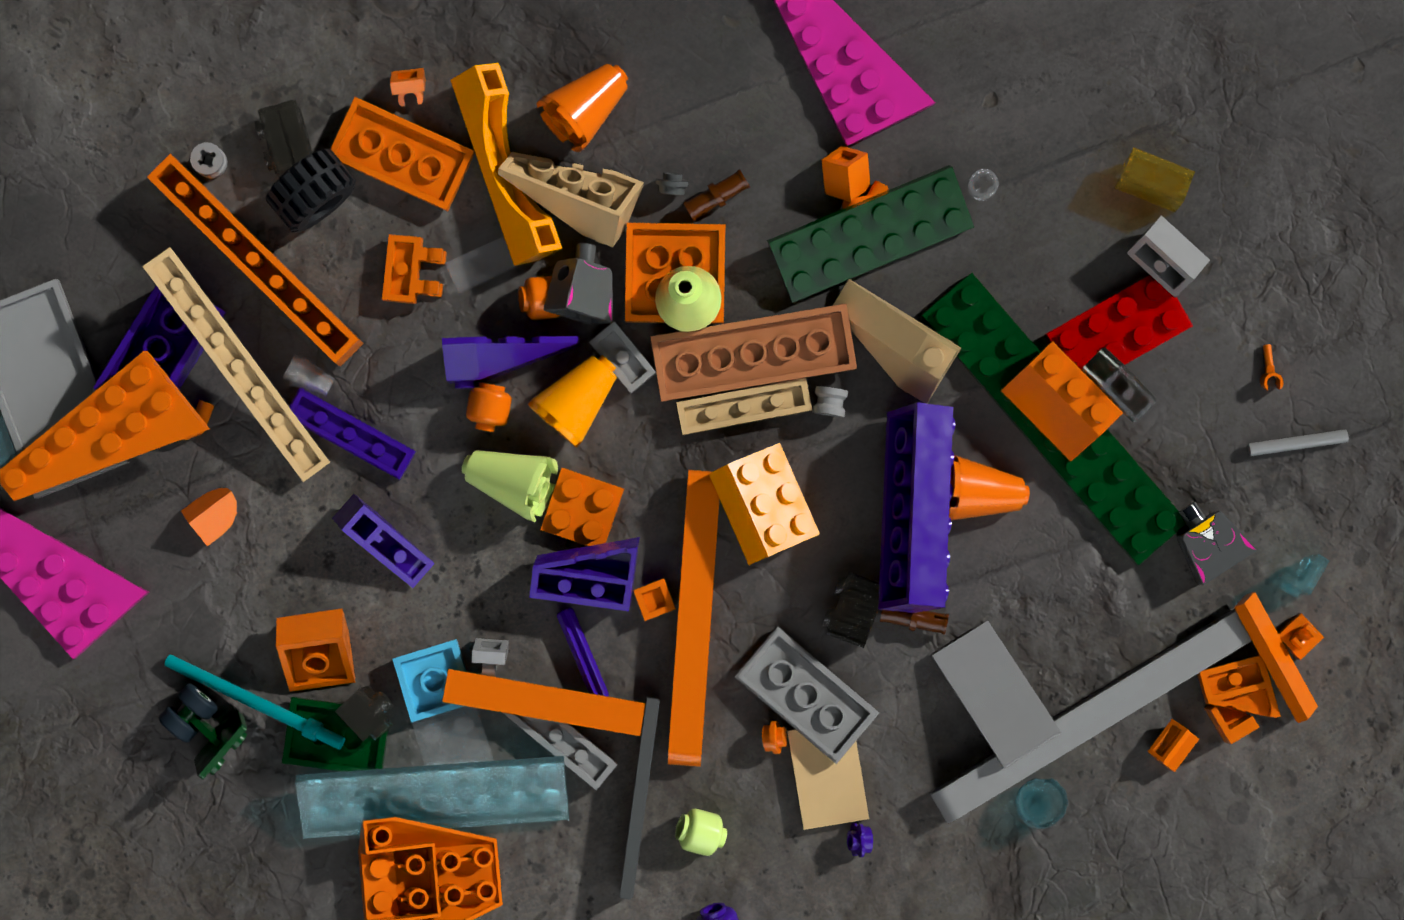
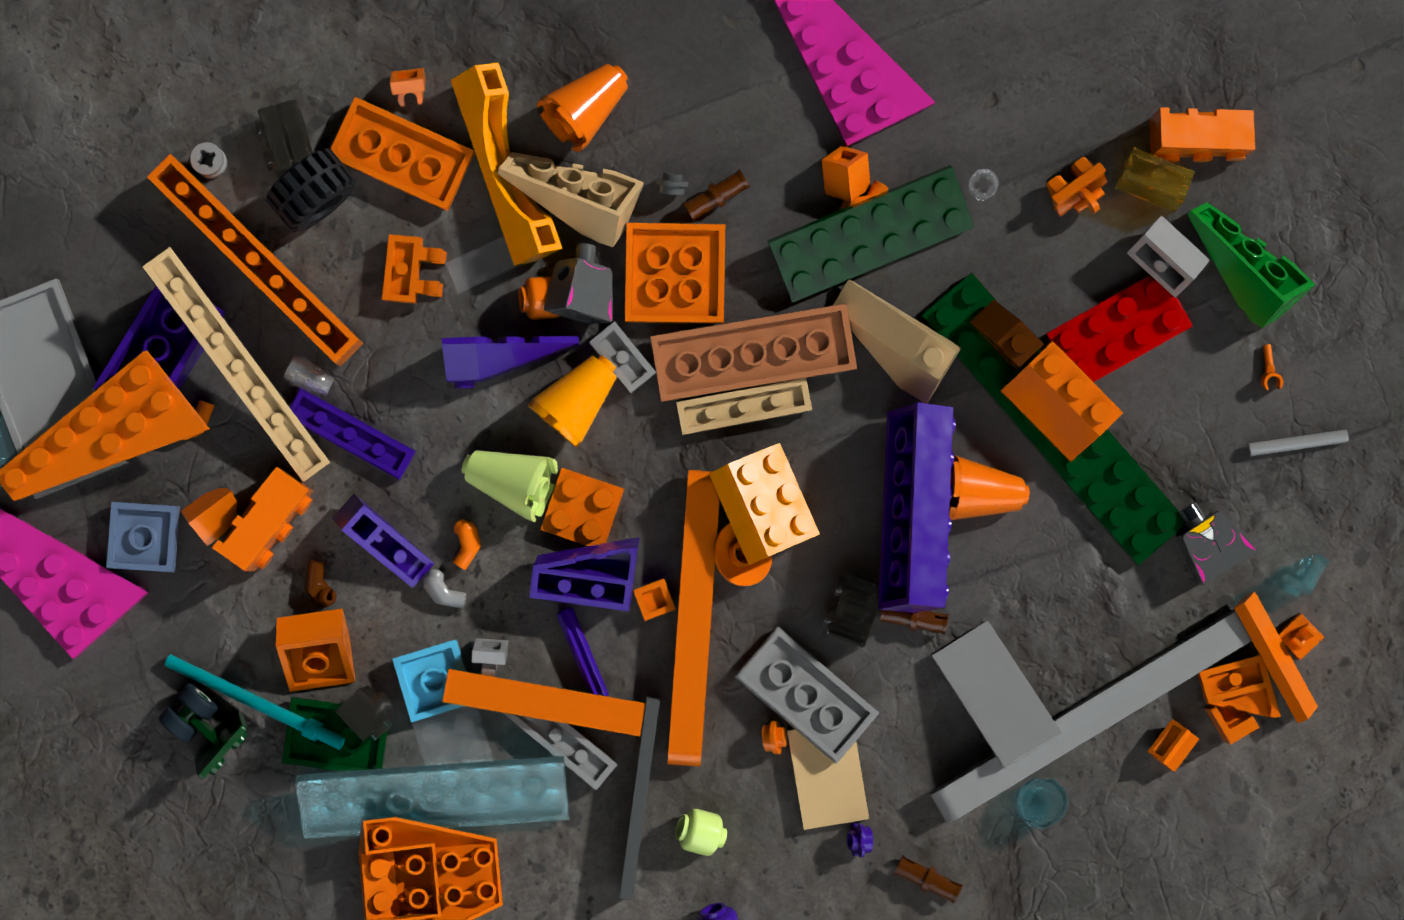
orange head [466,383,512,432] -> none
yellowish green cone [655,266,721,332] -> none
light grey wheel [812,386,848,418] -> none
clear smoke brick [1082,348,1157,422] -> none
none -> sand blue plate [106,502,180,572]
none -> orange wedge [212,467,313,572]
none -> reddish brown arm [305,560,337,607]
none -> light grey arm [423,569,467,609]
none -> orange arm [452,519,481,571]
none -> orange dish [713,523,773,587]
none -> reddish brown pin [894,855,963,904]
none -> reddish brown slope [969,300,1044,370]
none -> orange hips [1046,156,1108,217]
none -> orange wedge [1149,107,1255,163]
none -> green wedge [1187,202,1316,329]

